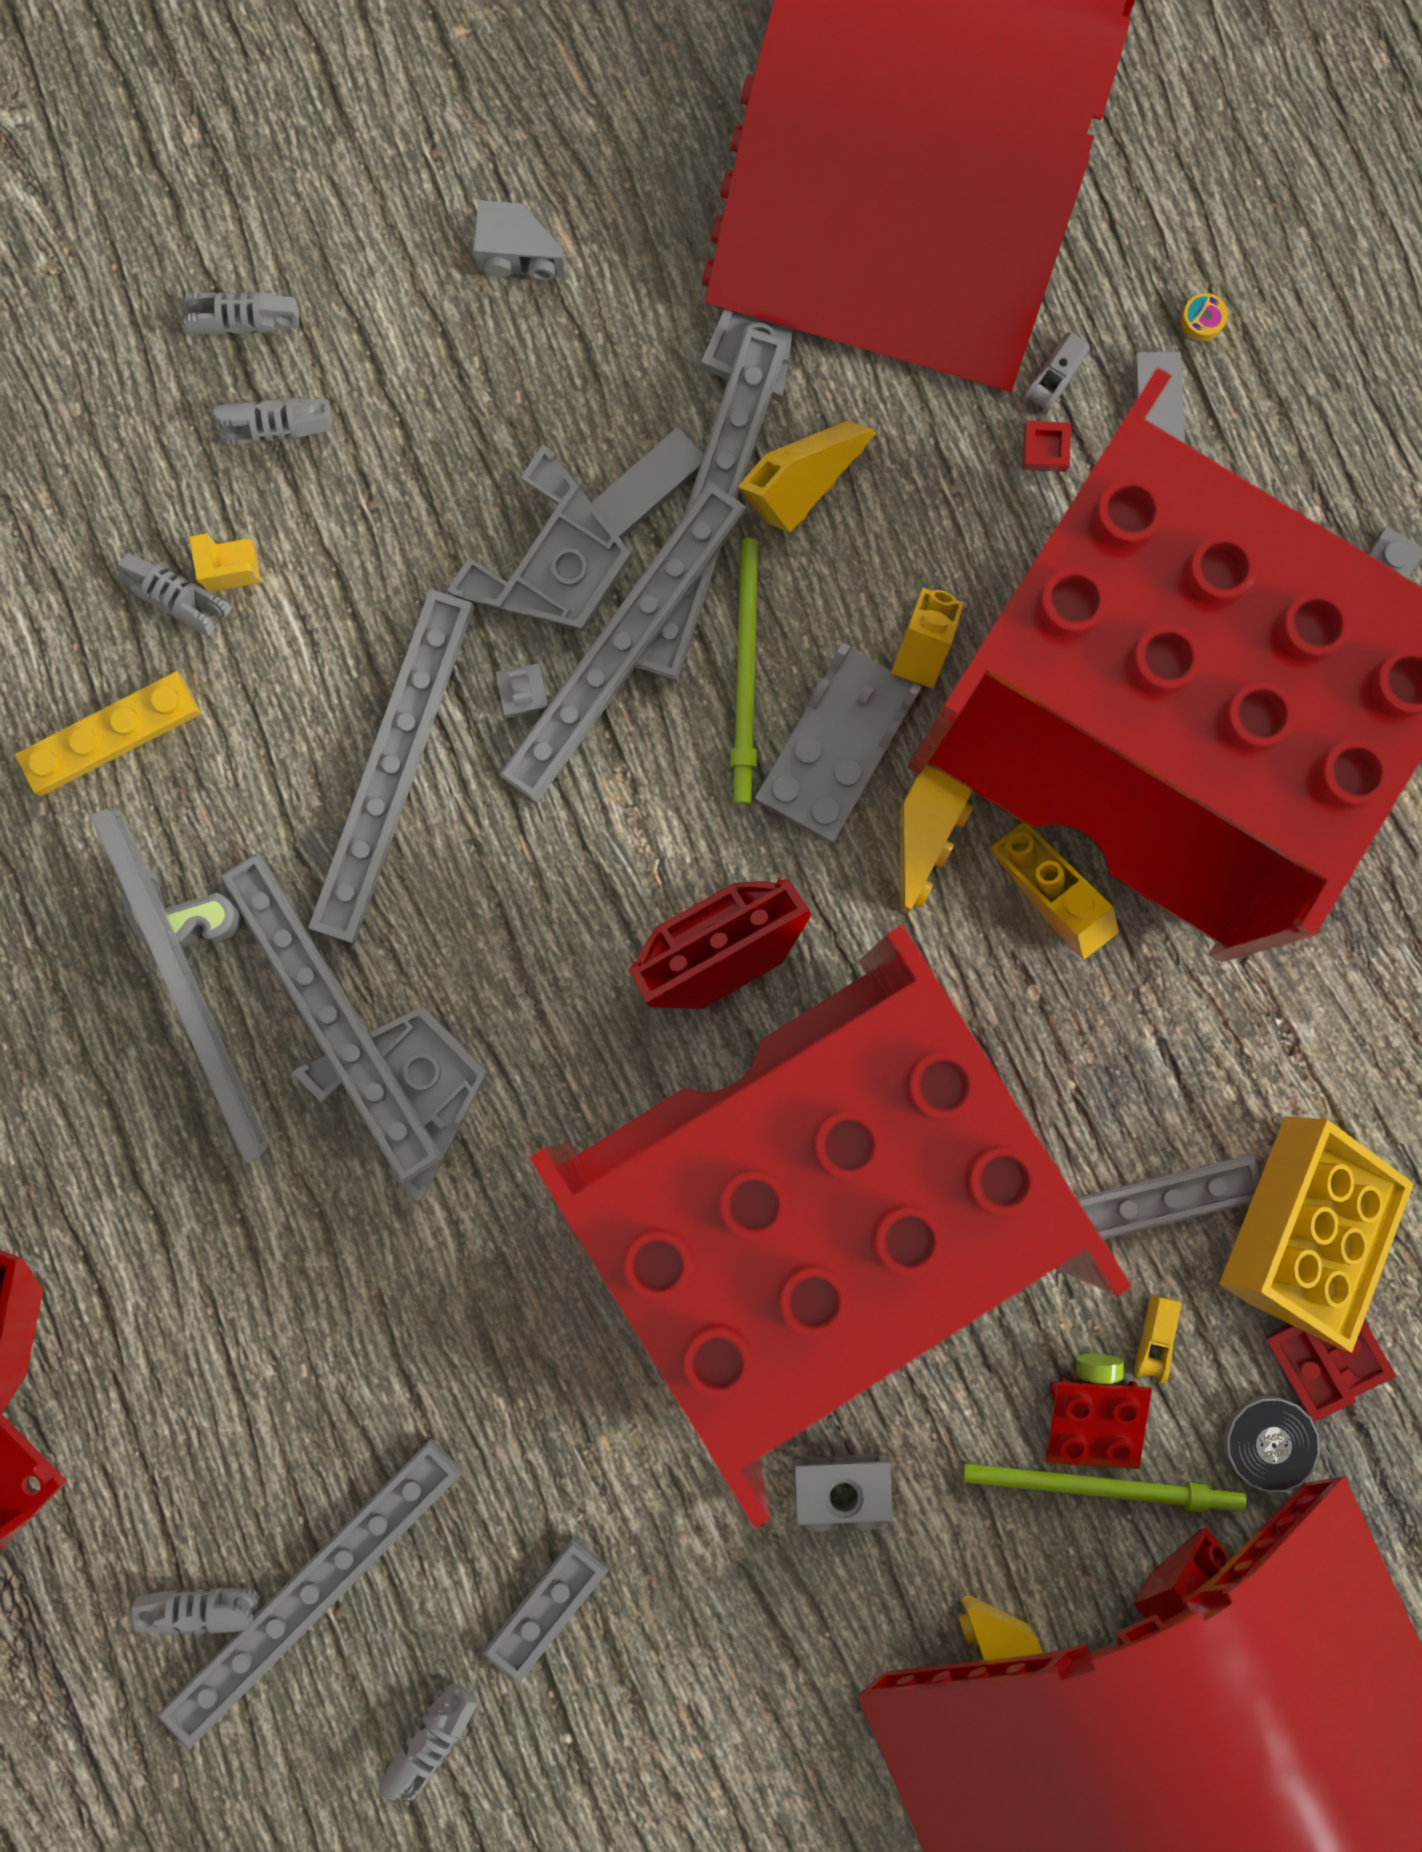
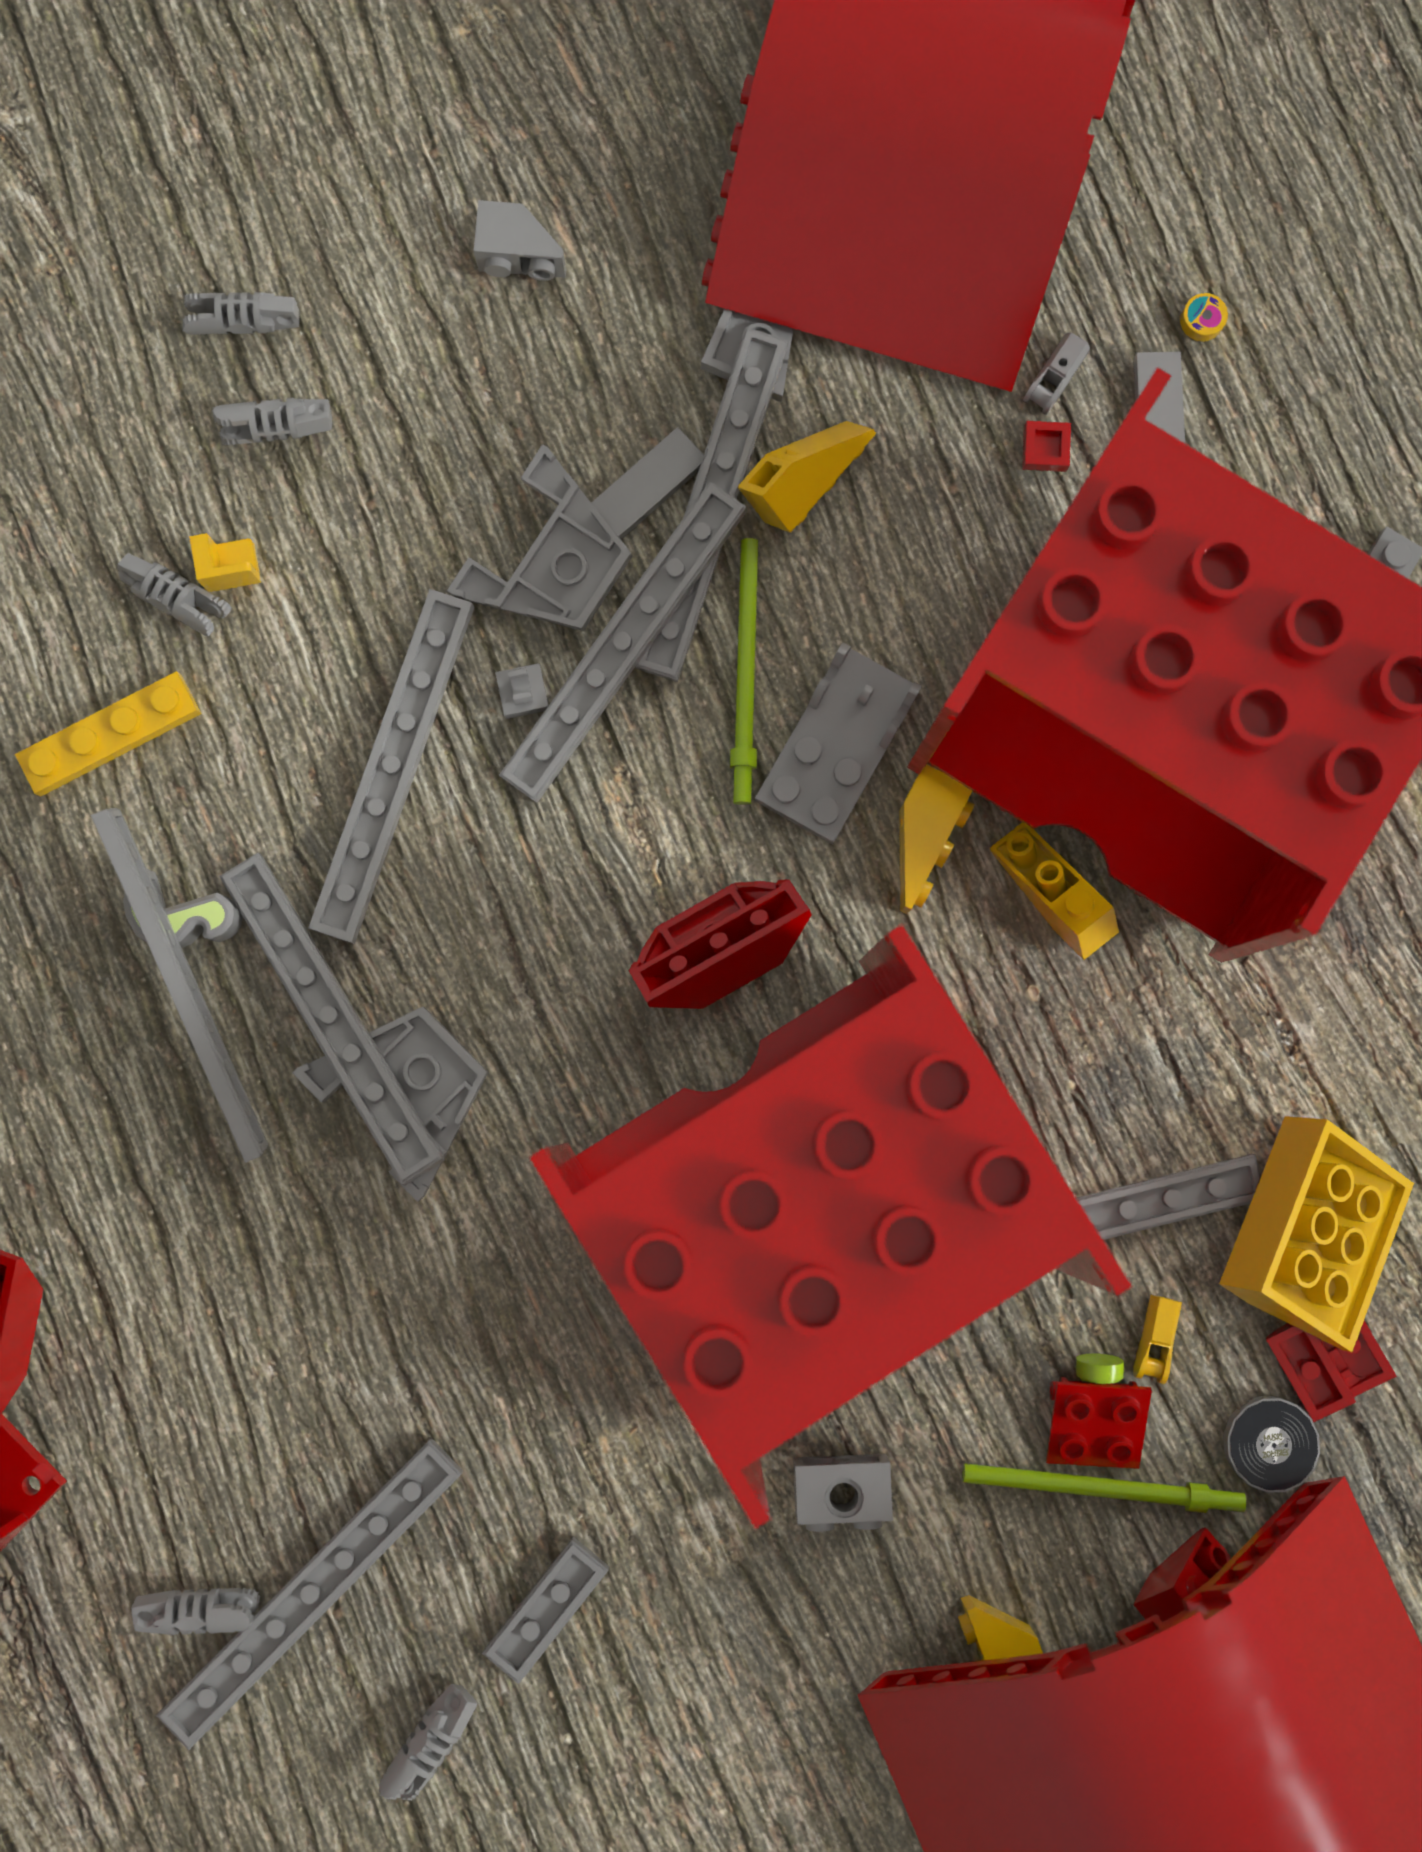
yellow slope [891,587,964,689] -> none

